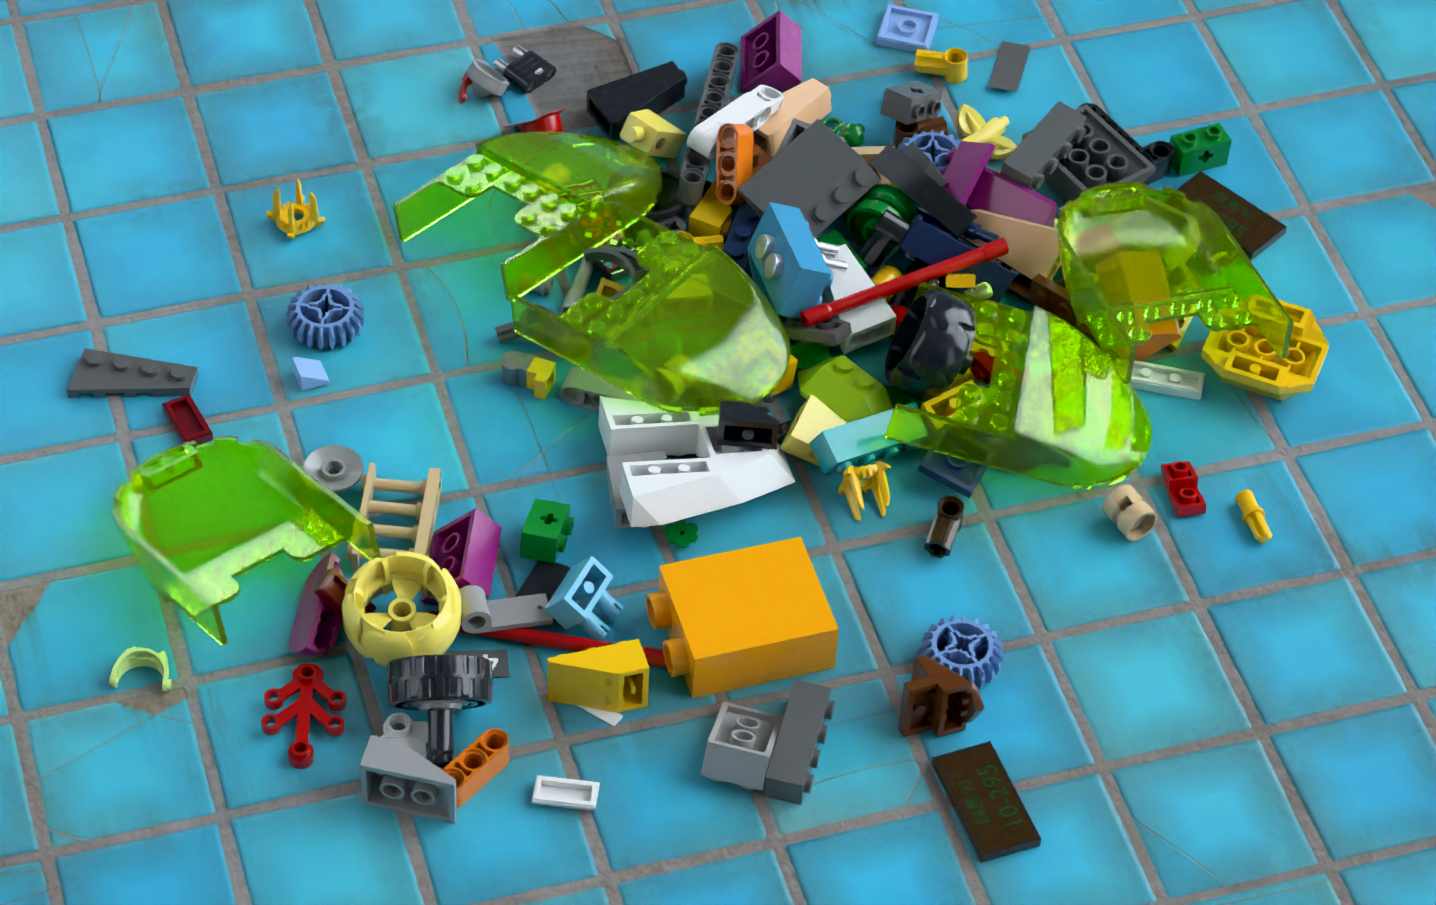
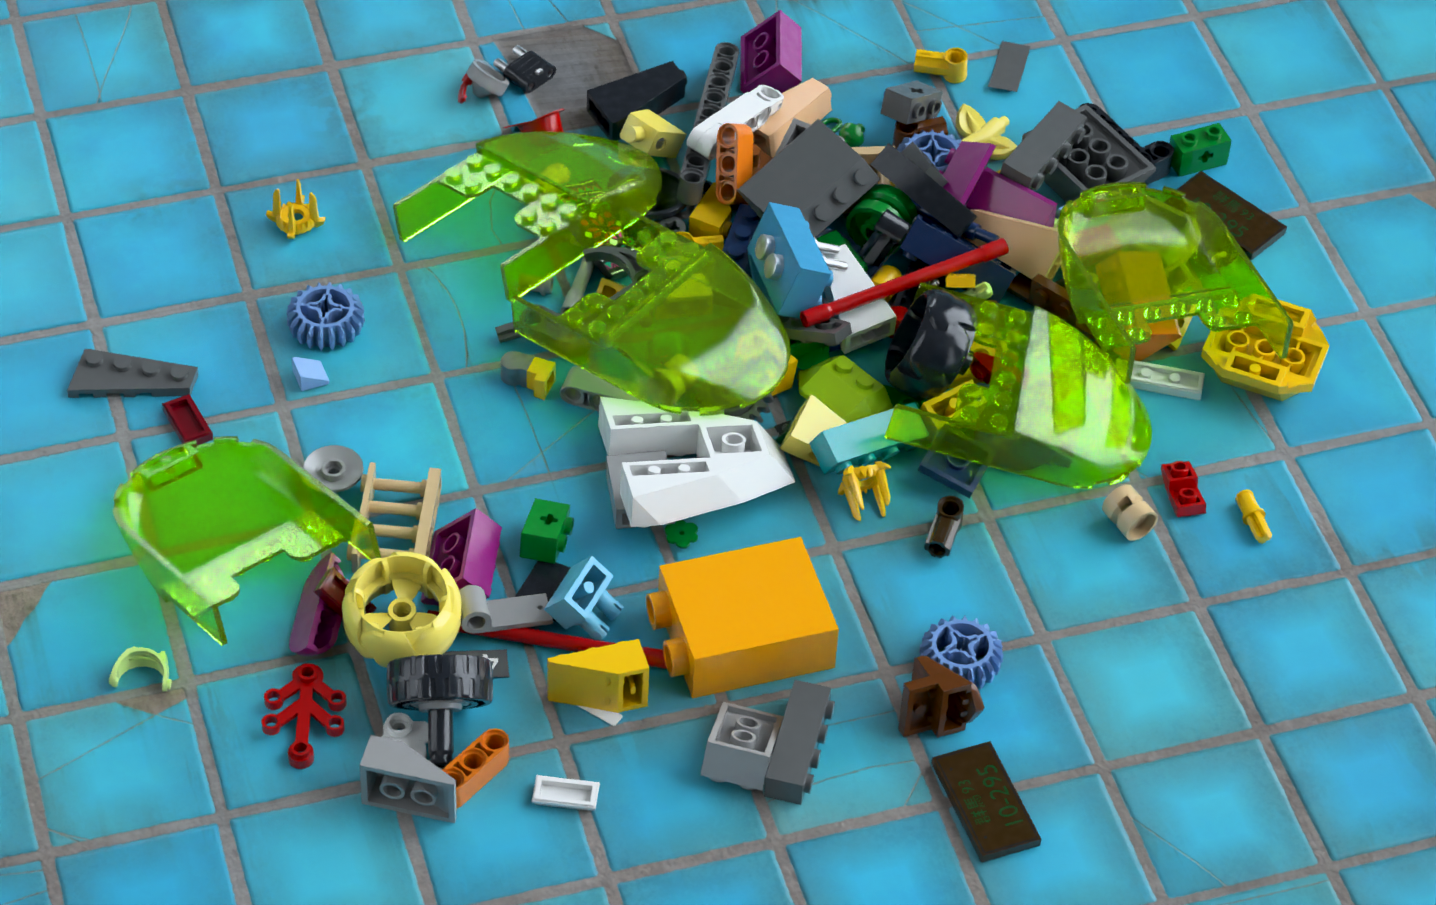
black slope [717,400,779,450] -> none
light blue tile [876,4,939,53] -> none

